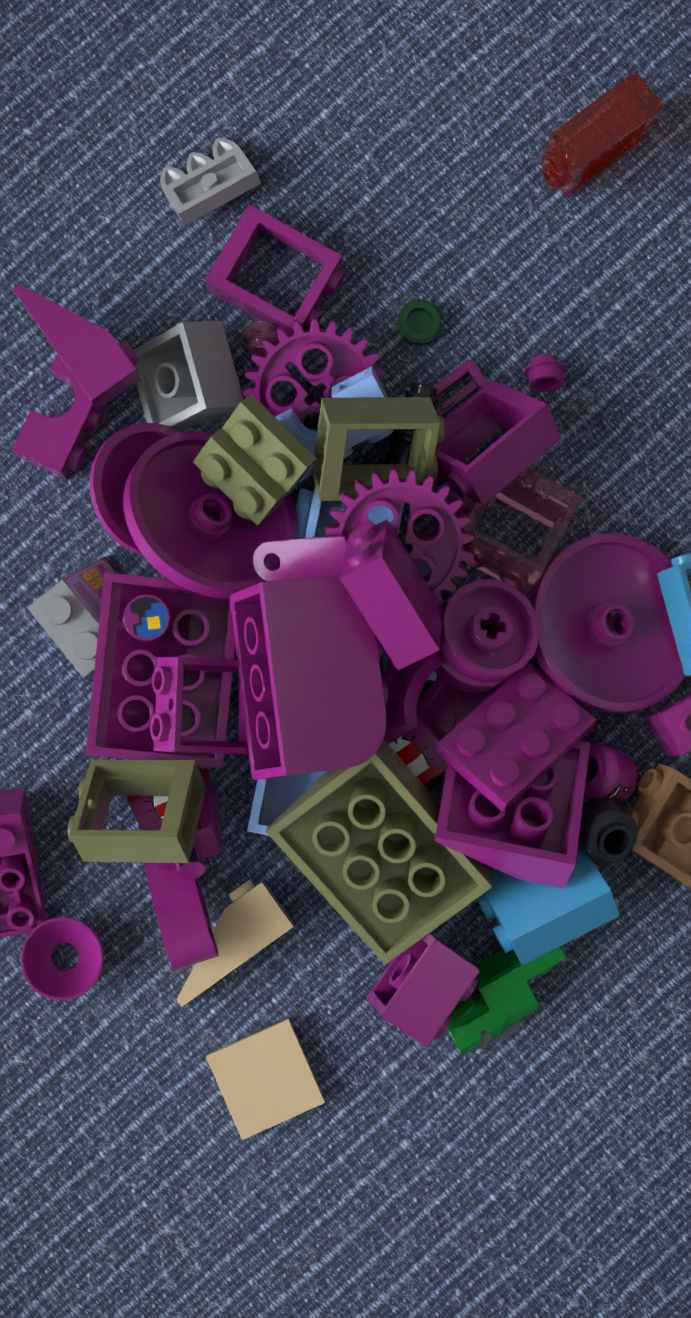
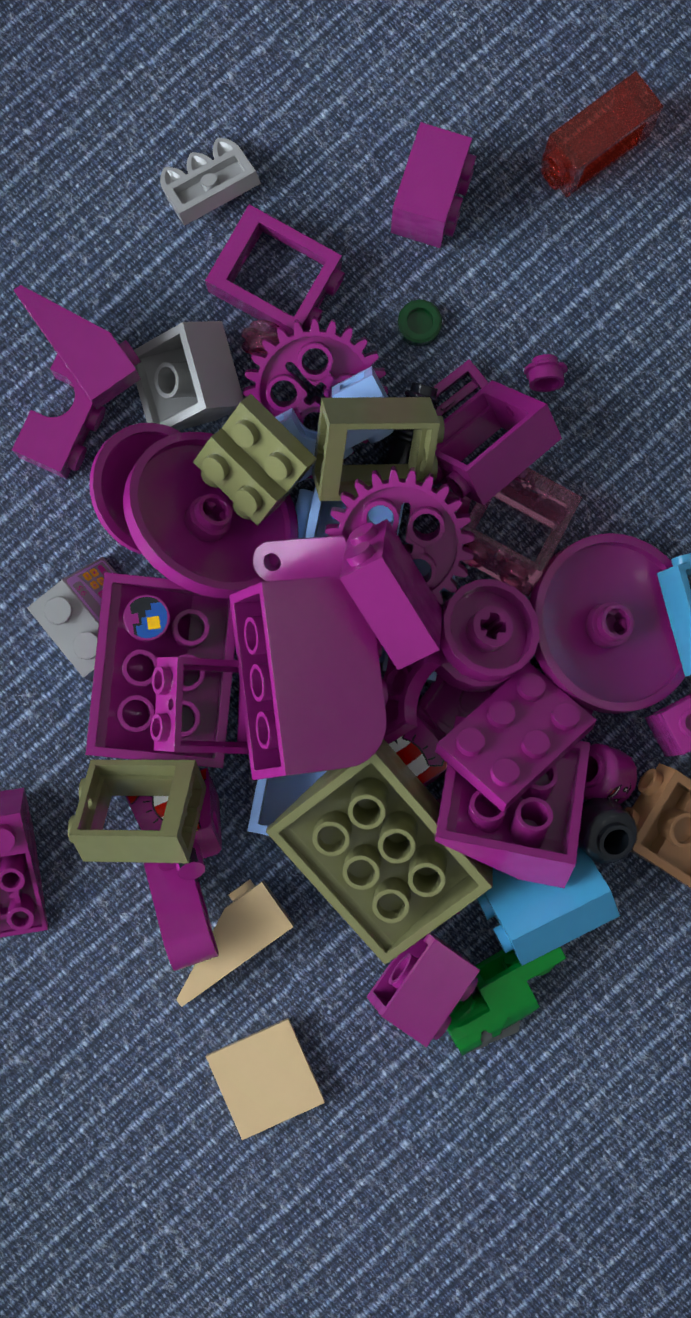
magenta piece [20,917,104,1001] -> none
none -> magenta brick [391,122,477,248]

